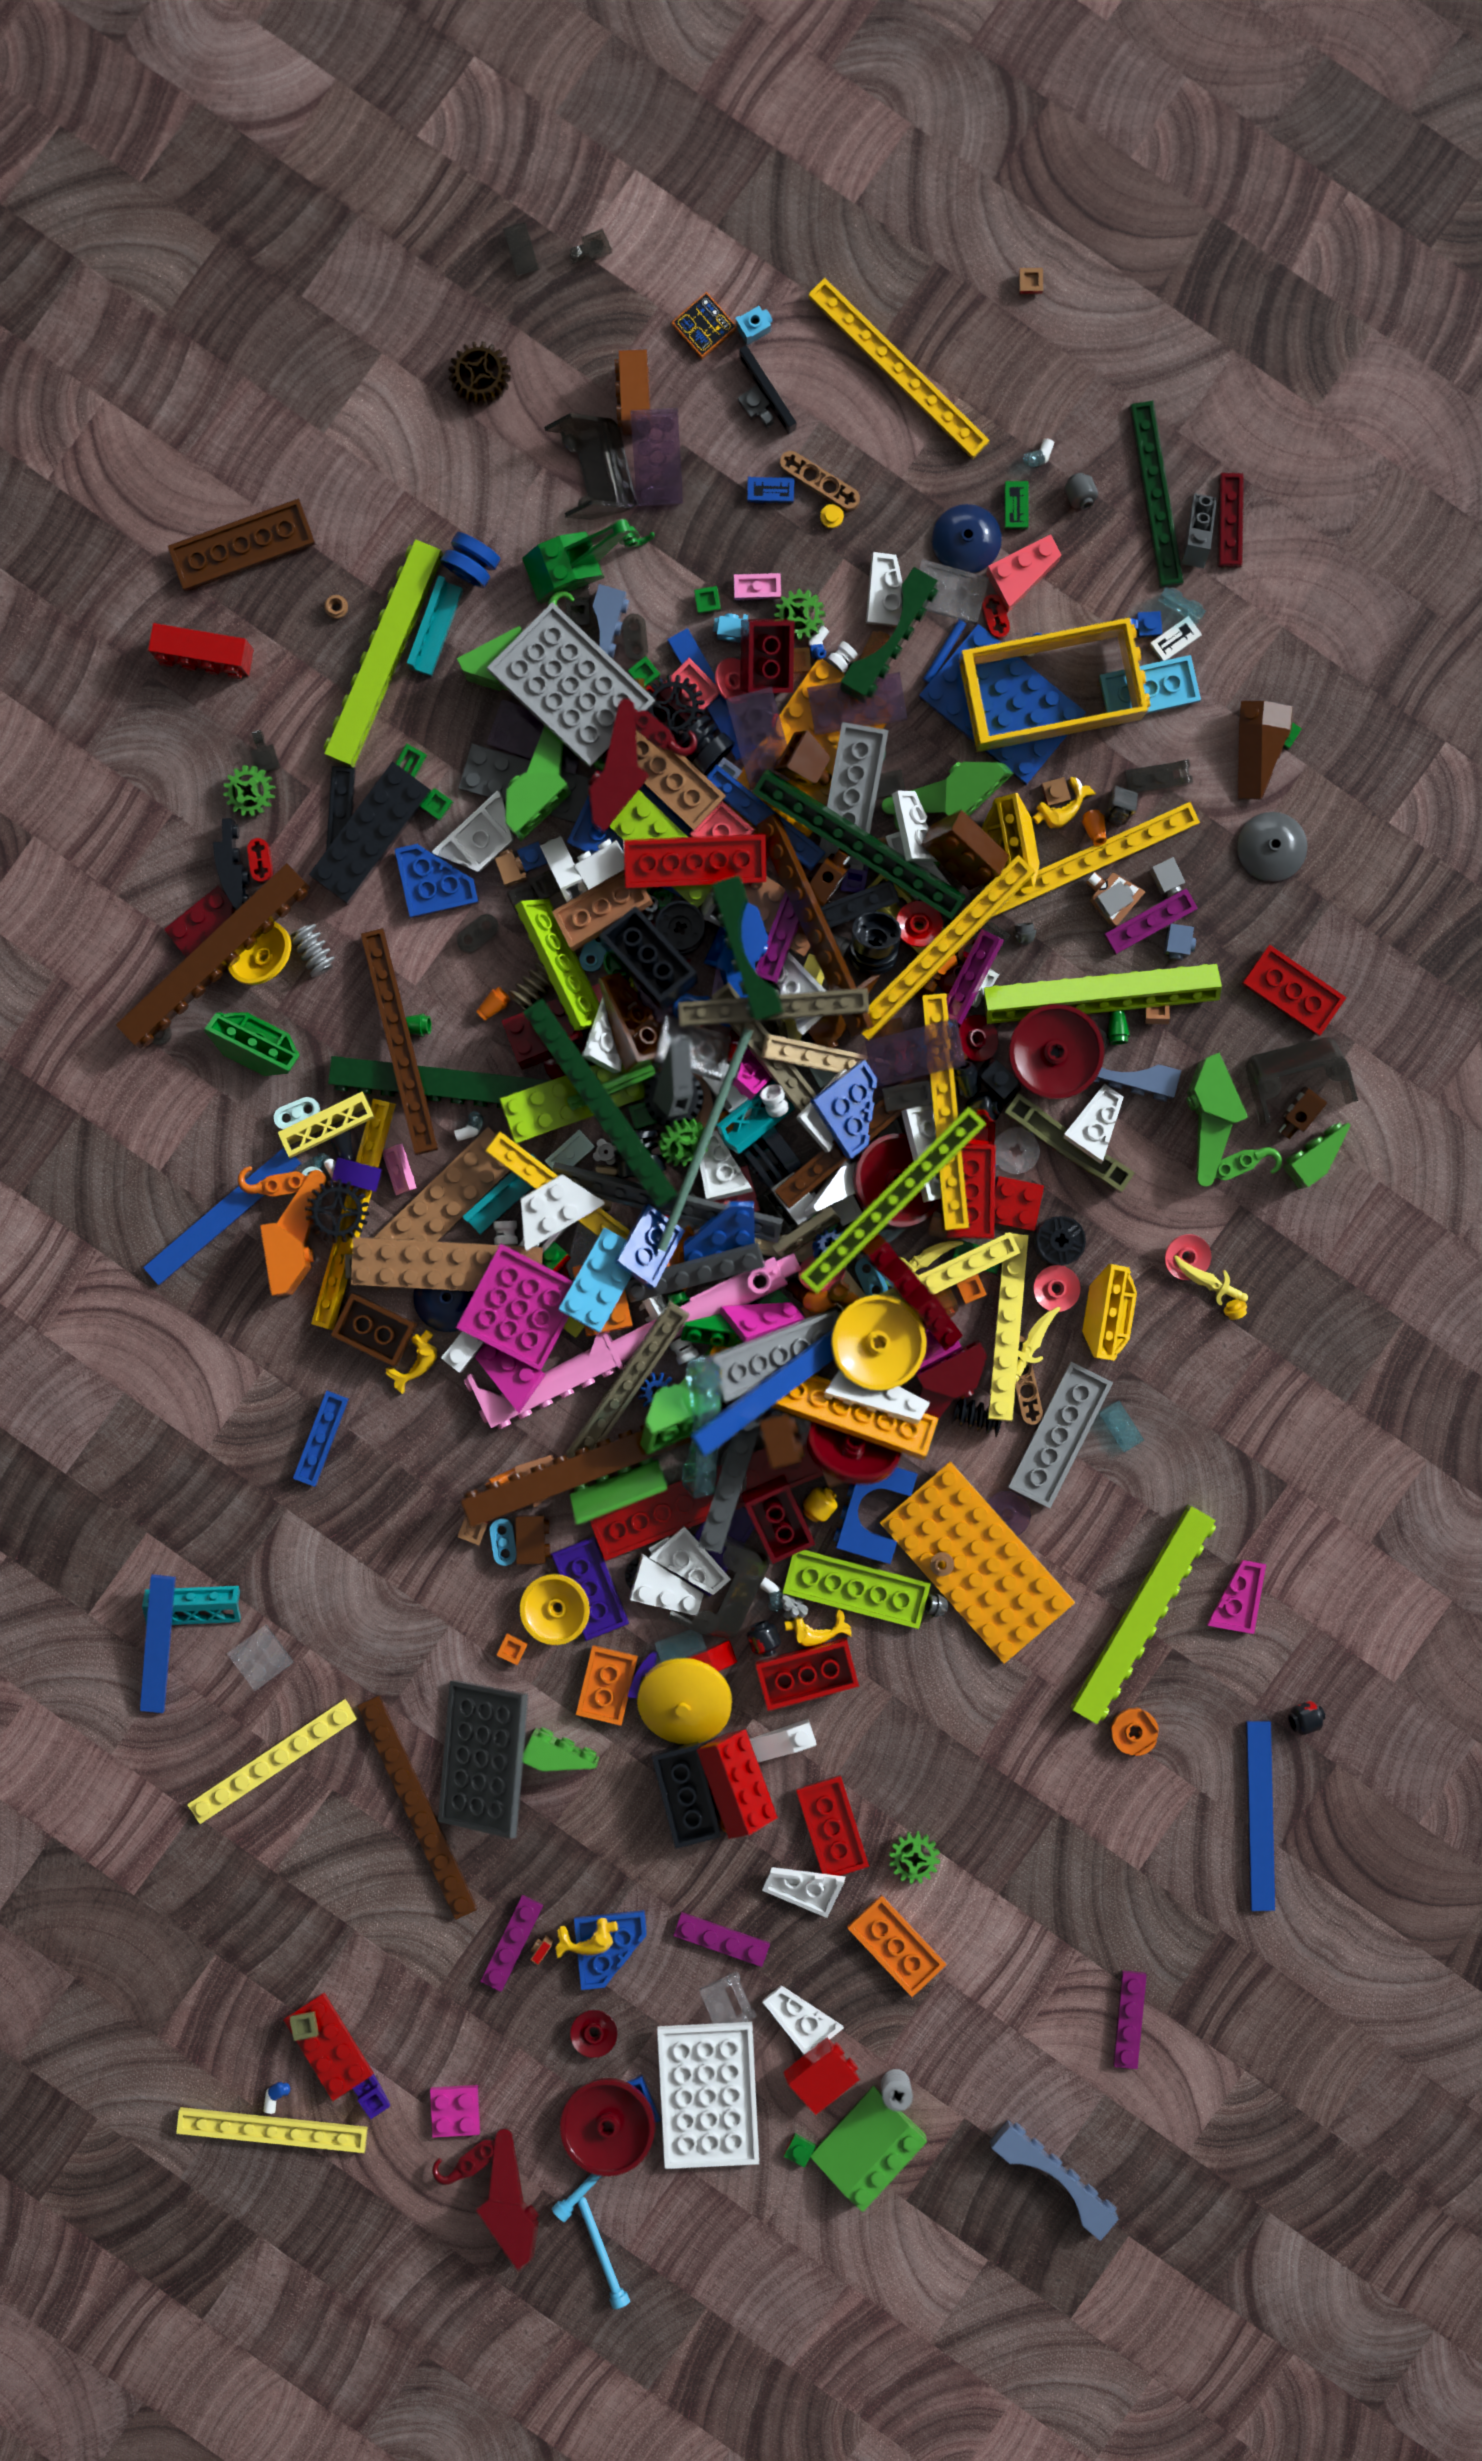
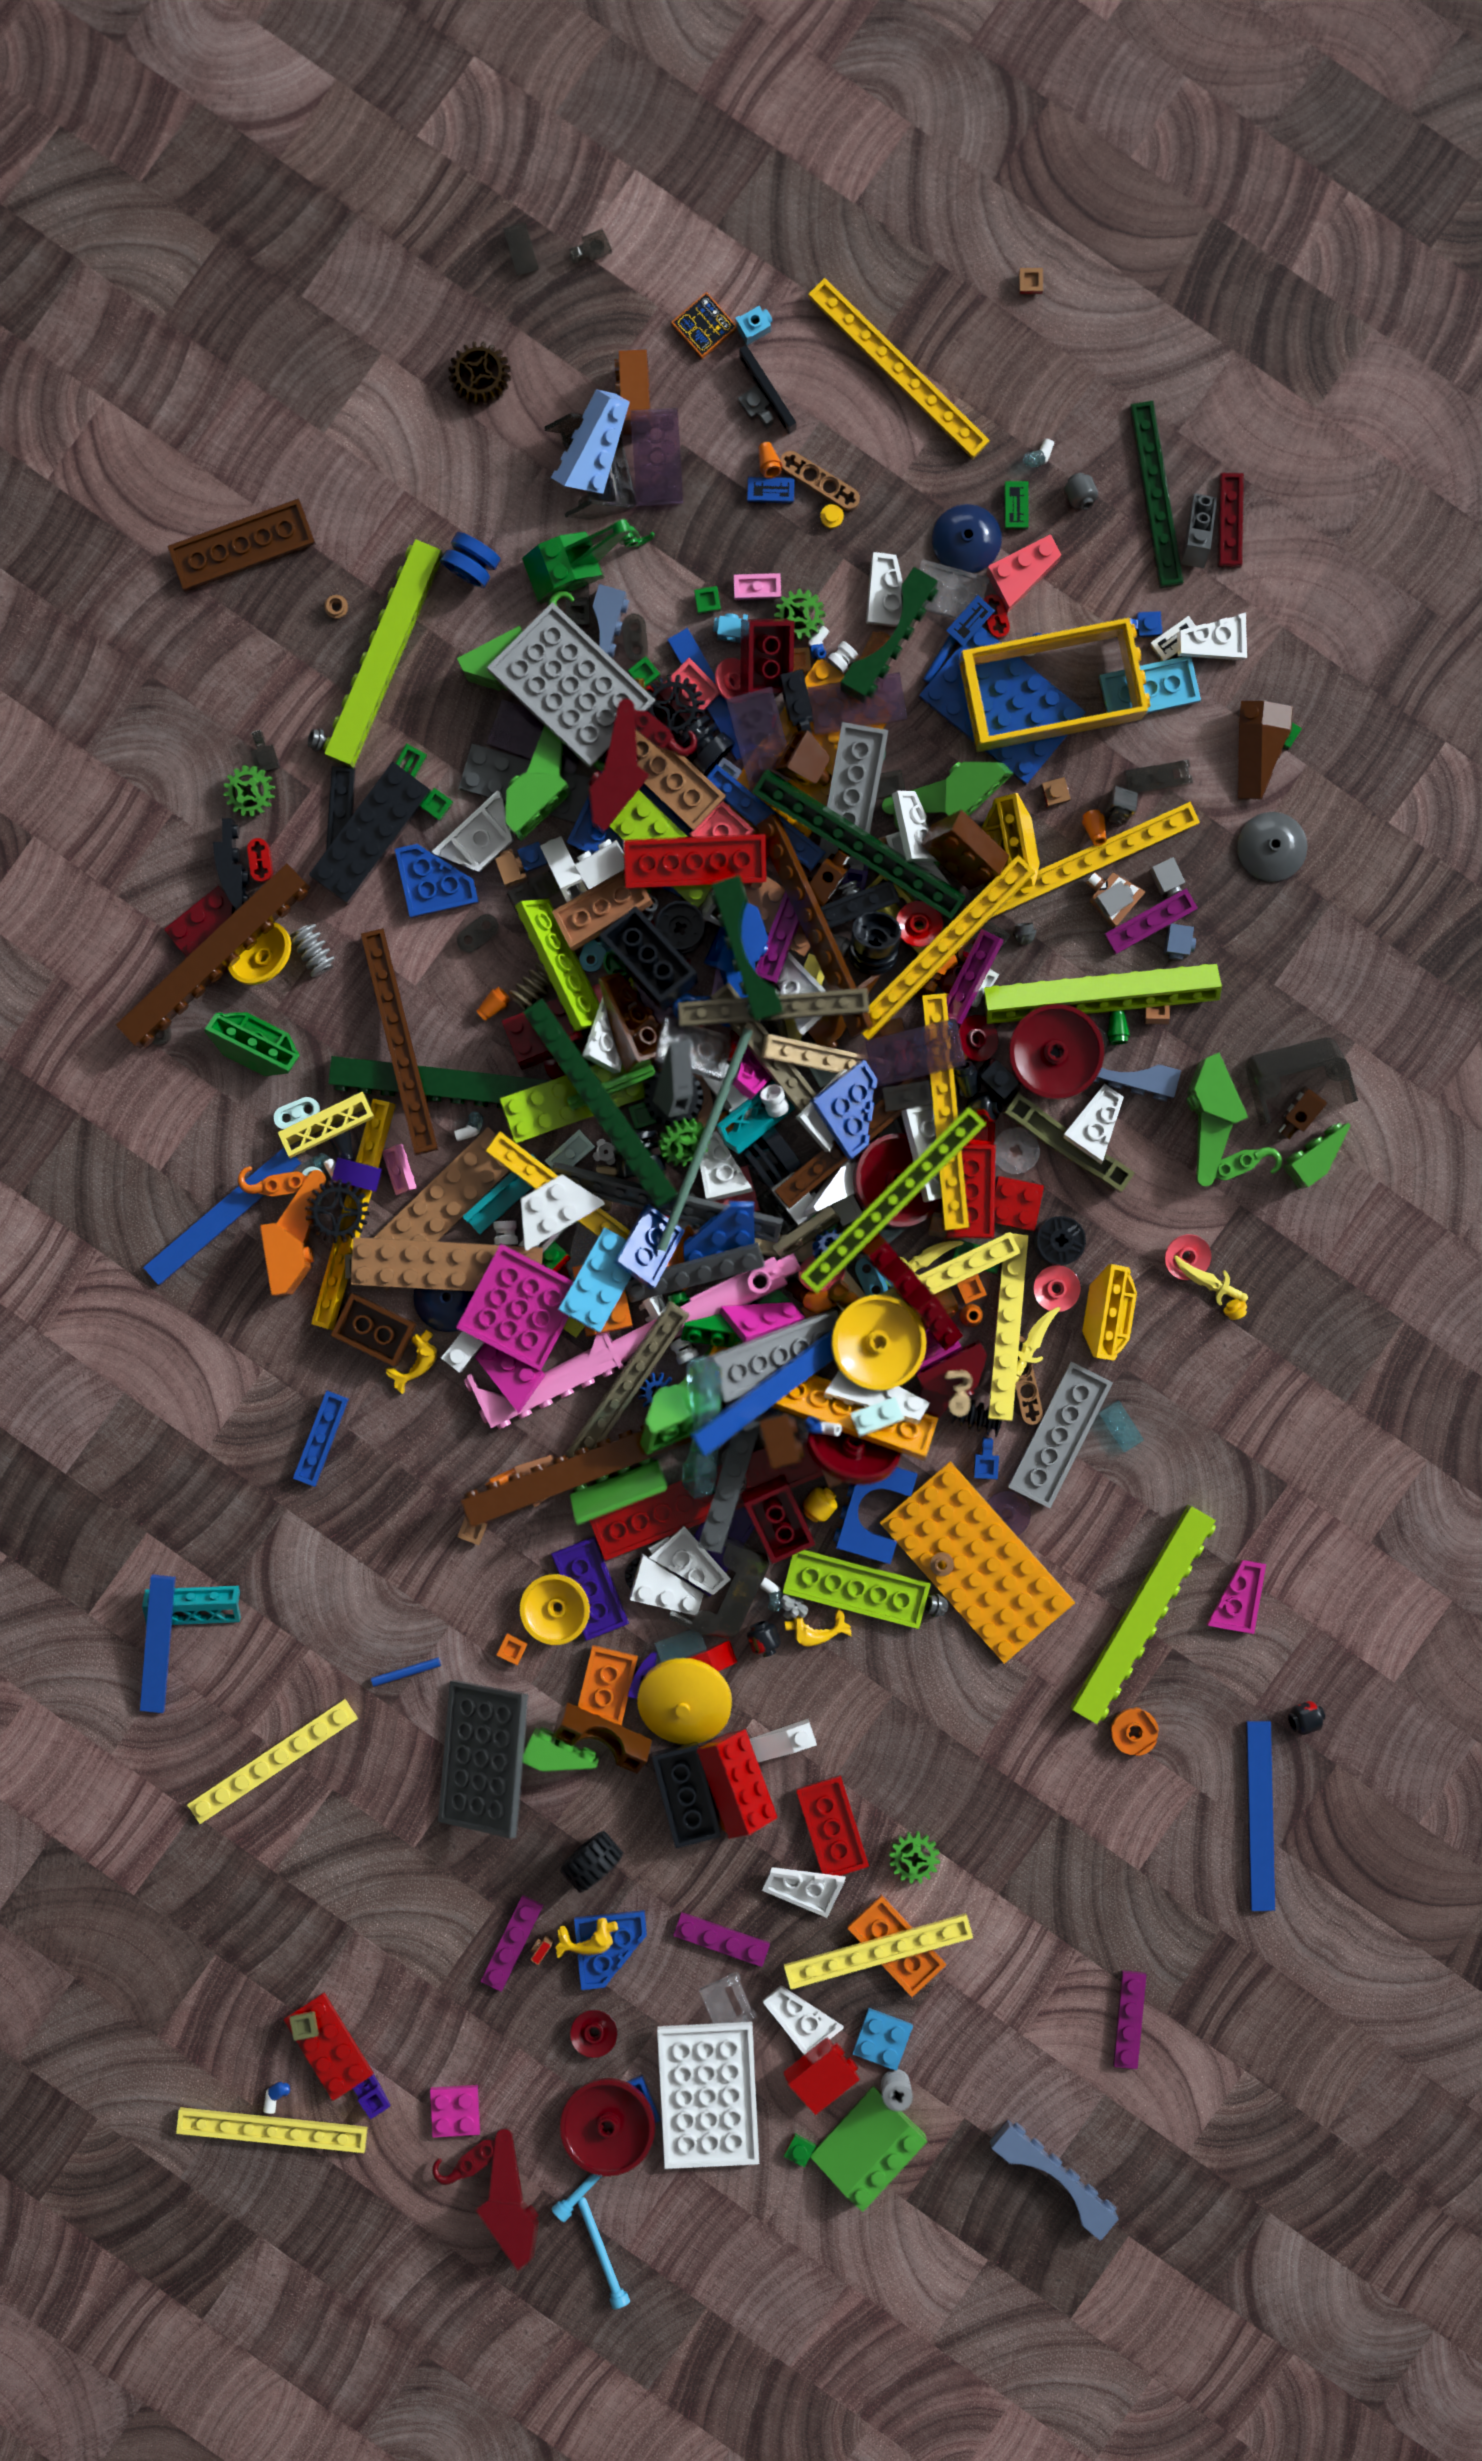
red brick [148,623,254,679] -> none
clear plate [227,1625,294,1691] -> none
reddish brown plate [357,1695,478,1920] -> none
green cone [406,1013,432,1037] -> none
teal fence [407,575,463,677] -> none
medium azure plate [490,1518,516,1566] -> none
reddish brown brick [515,1515,551,1564] -> none
plate [651,887,674,910] -> none
red brick [756,1637,859,1711] -> none
yellow animal [1032,777,1096,829] -> none
clear light blue plate [1158,587,1206,624] -> none
red plate [1242,944,1347,1037] -> none
none -> dark grey plate [308,728,327,752]
none -> blue bar [371,1657,441,1687]
none -> light blue wedge [551,389,630,494]
none -> reddish brown arch [552,1702,652,1774]
none -> black tyre [560,1831,623,1893]
none -> orange cone [758,442,782,478]
none -> black hinge [778,669,813,734]
none -> light yellow plate [784,1913,973,1989]
none -> arm [805,1416,841,1436]
none -> dark grey bush [838,879,861,898]
none -> light aqua plate [850,1397,904,1437]
none -> dark azure plate [852,2008,913,2071]
none -> tan leg [944,1370,973,1416]
none -> blue tile [946,595,995,646]
none -> orange cone [960,1304,983,1327]
none -> blue plate [974,1437,999,1479]
none -> white wing [1177,613,1247,660]

